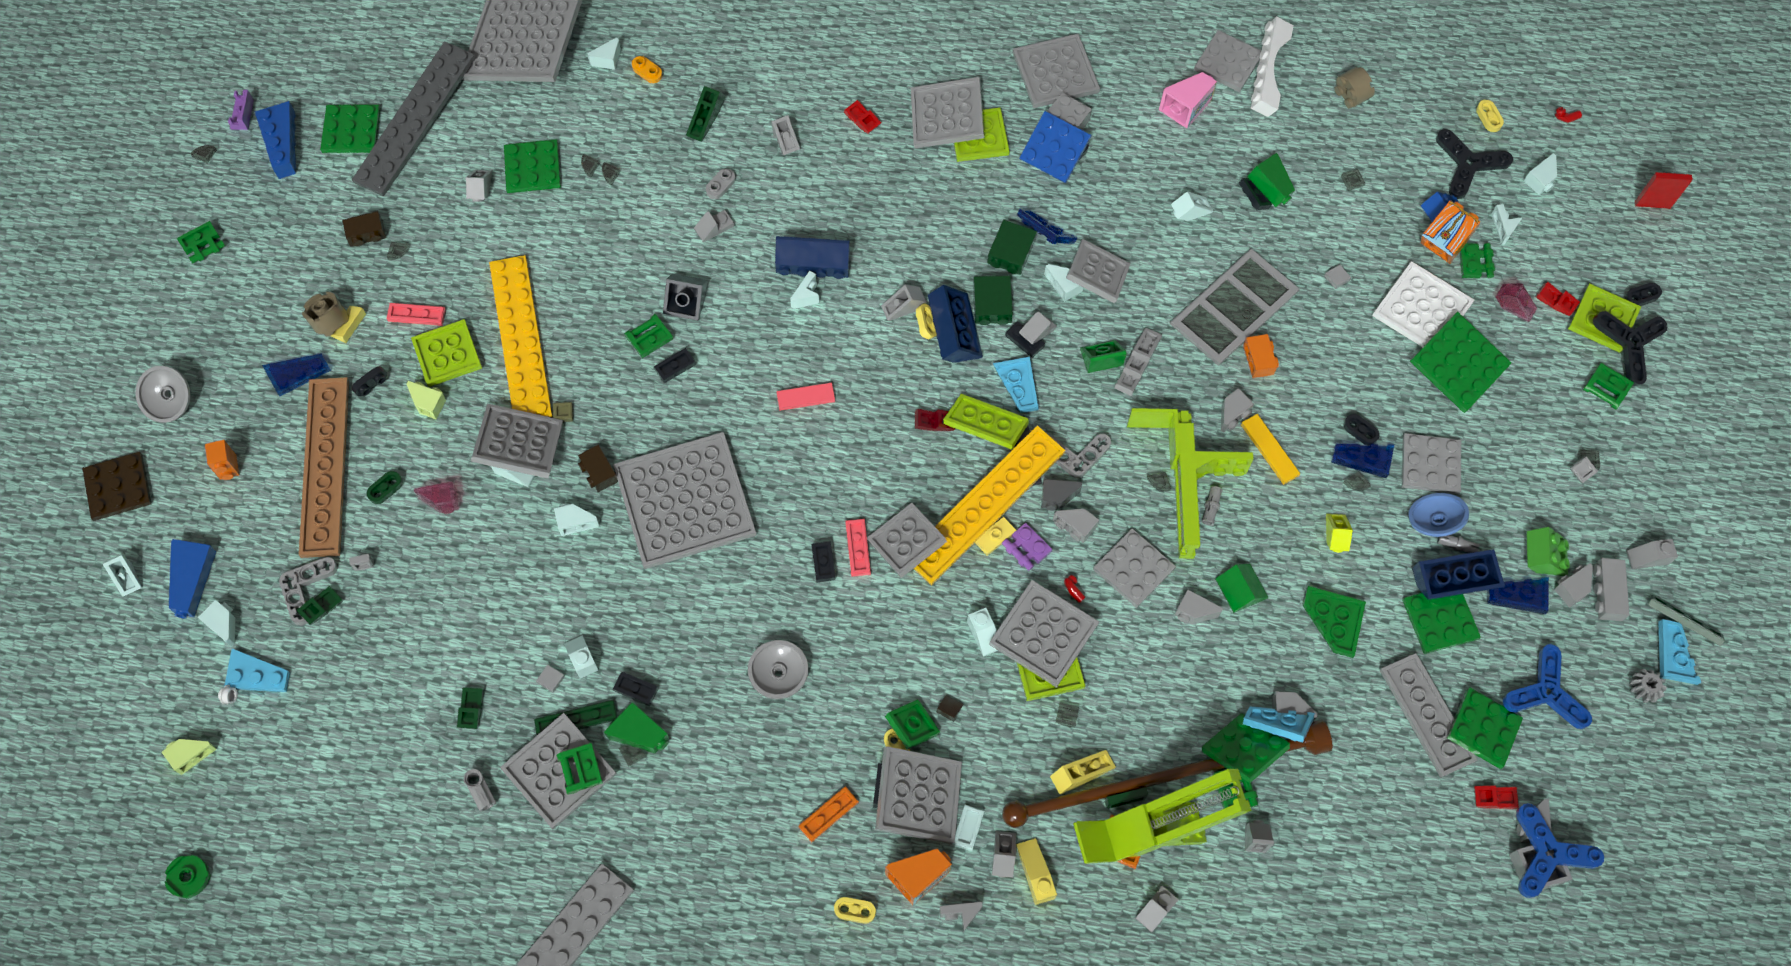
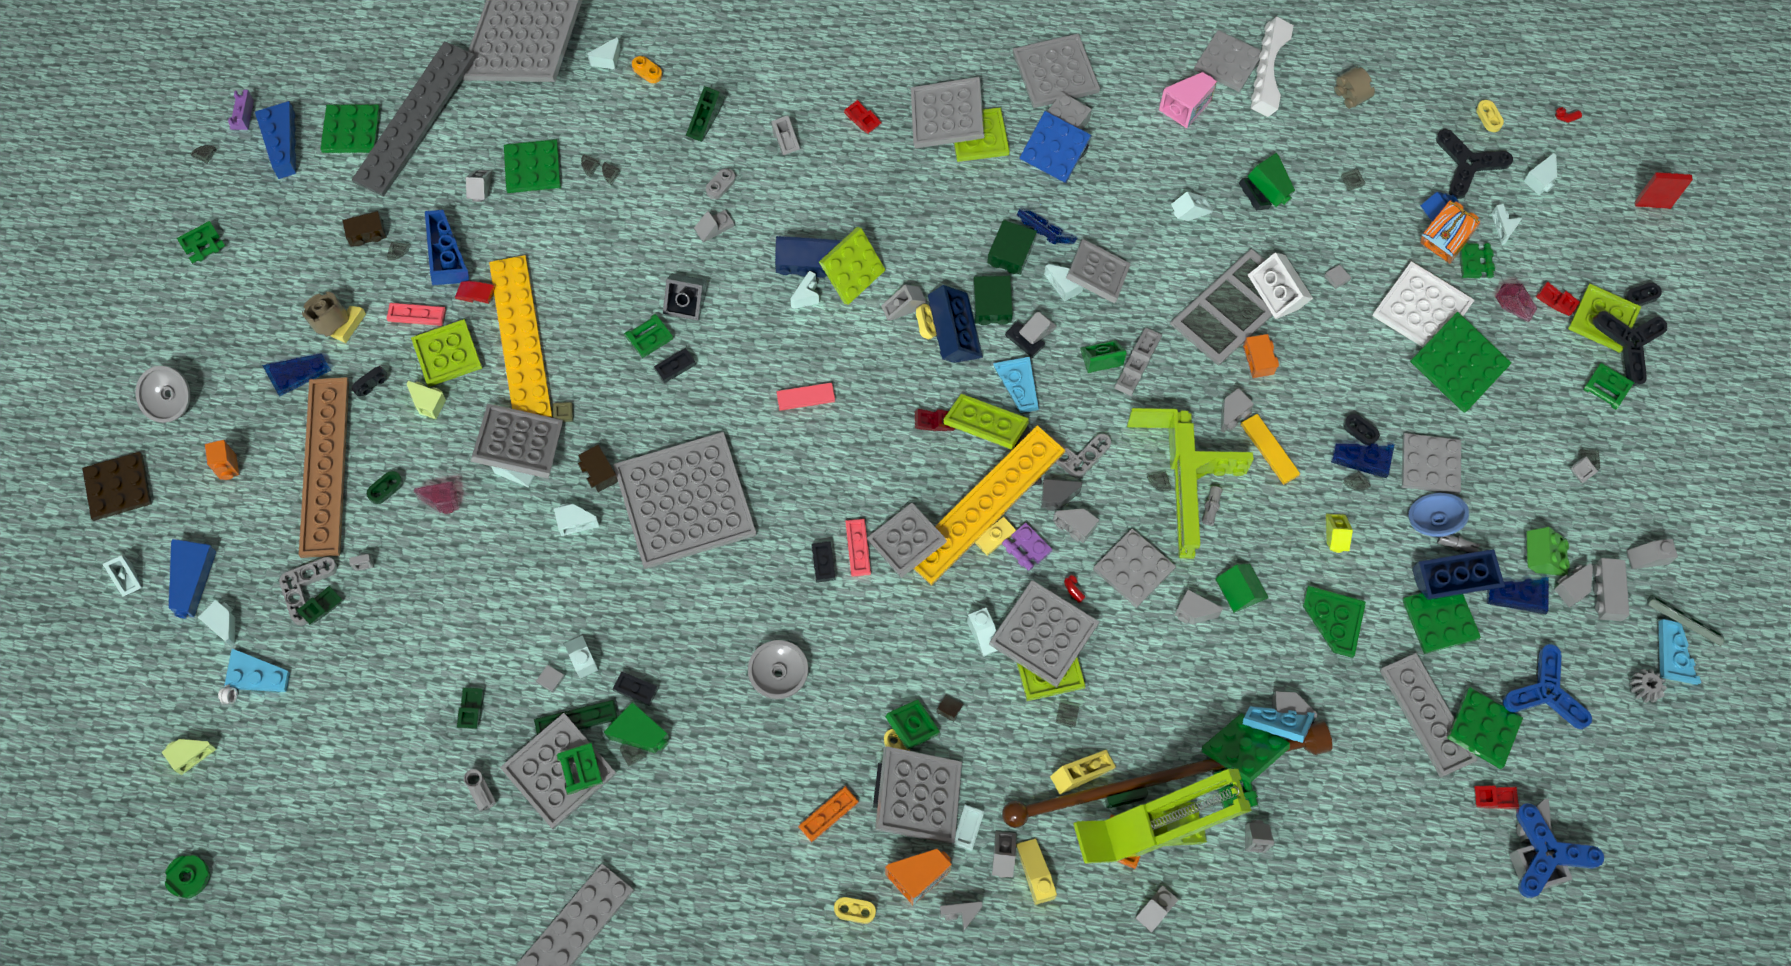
none -> blue wedge [425,210,469,285]
none -> red slope [455,281,495,304]
none -> lime plate [819,227,885,305]
none -> white slope [1248,252,1313,319]

